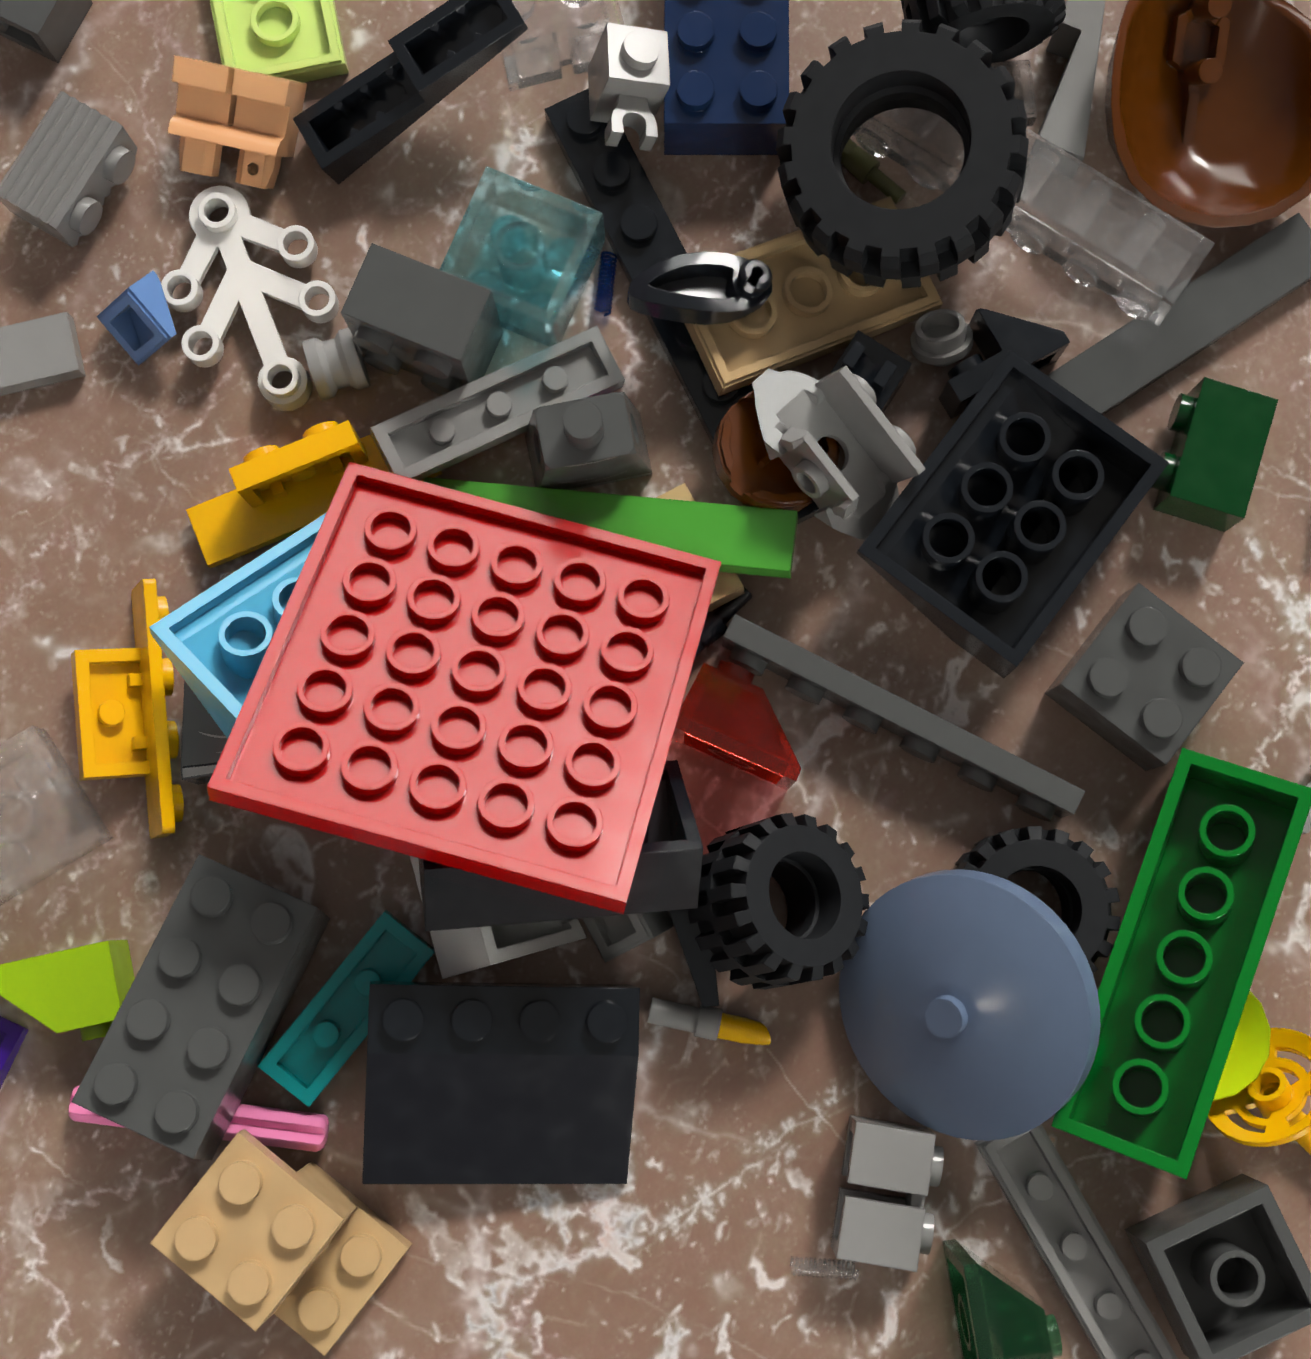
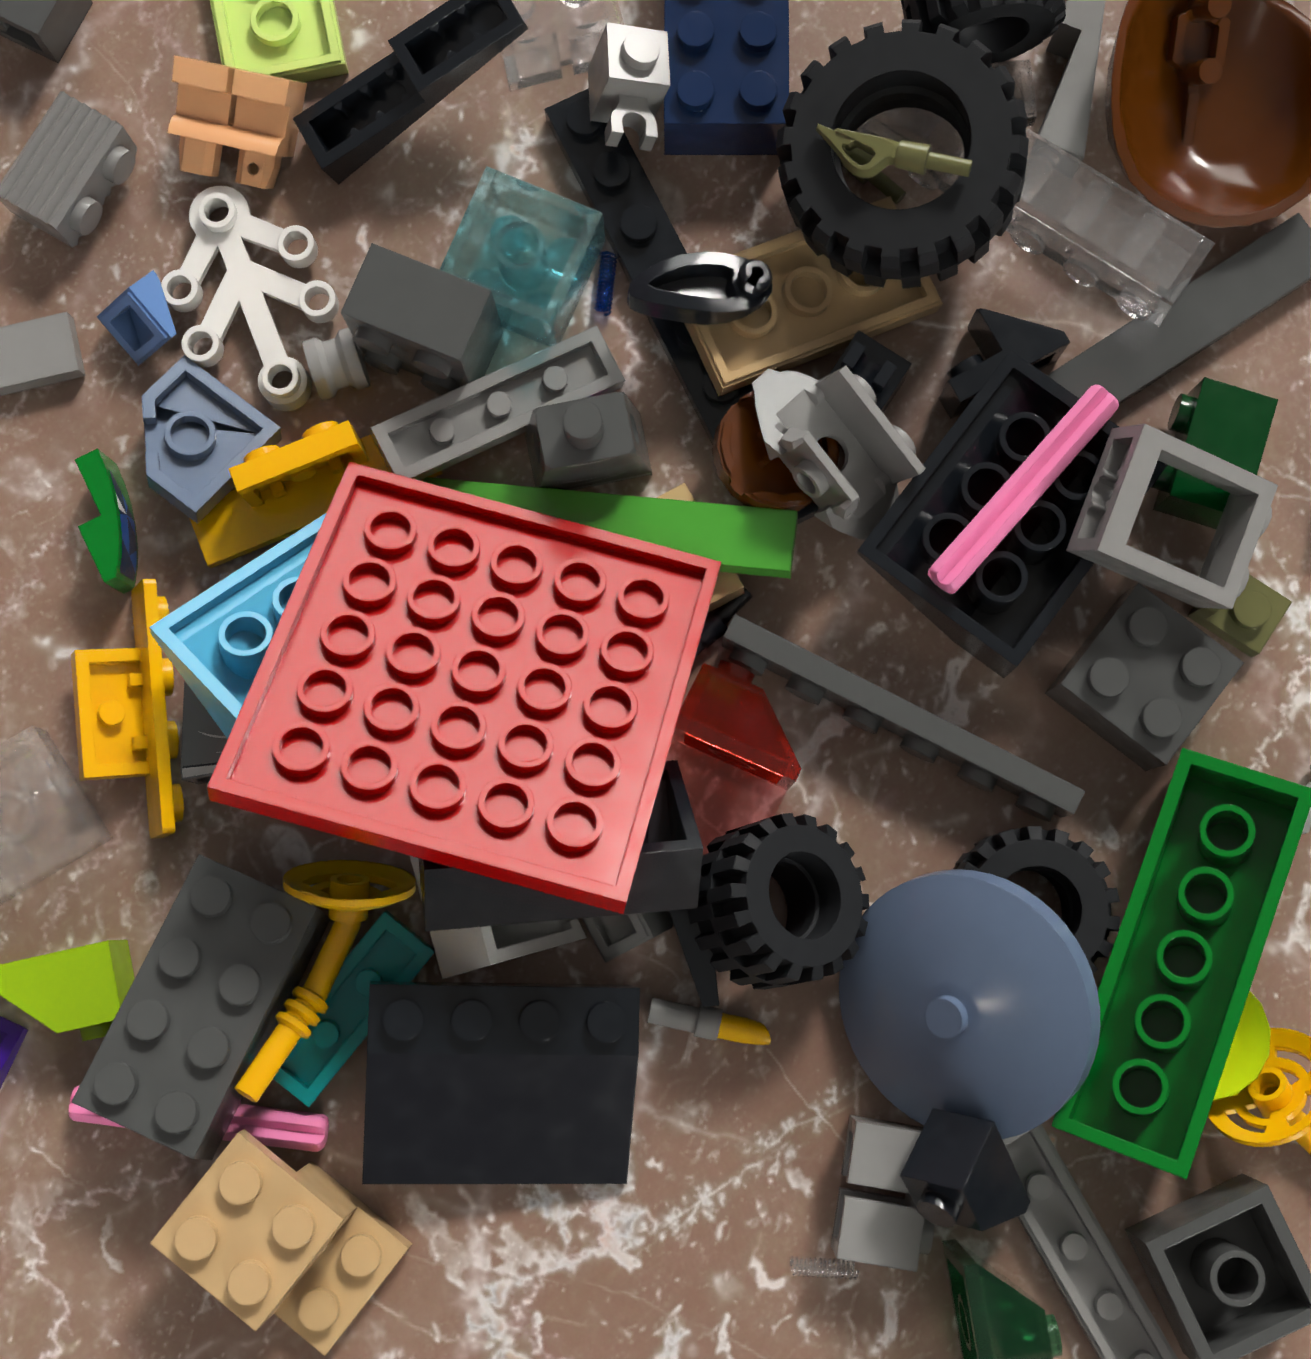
light grey plate [910,309,973,367] -> none
none -> green slope [75,448,138,594]
none -> sand blue plate [141,355,282,524]
none -> yellow dish [234,860,416,1103]
none -> olive hand [816,124,973,178]
none -> black slope [900,1108,1030,1231]
none -> bright pink axle [928,384,1119,594]
none -> light grey window [1066,424,1278,609]
none -> olive bracket [1187,574,1292,657]

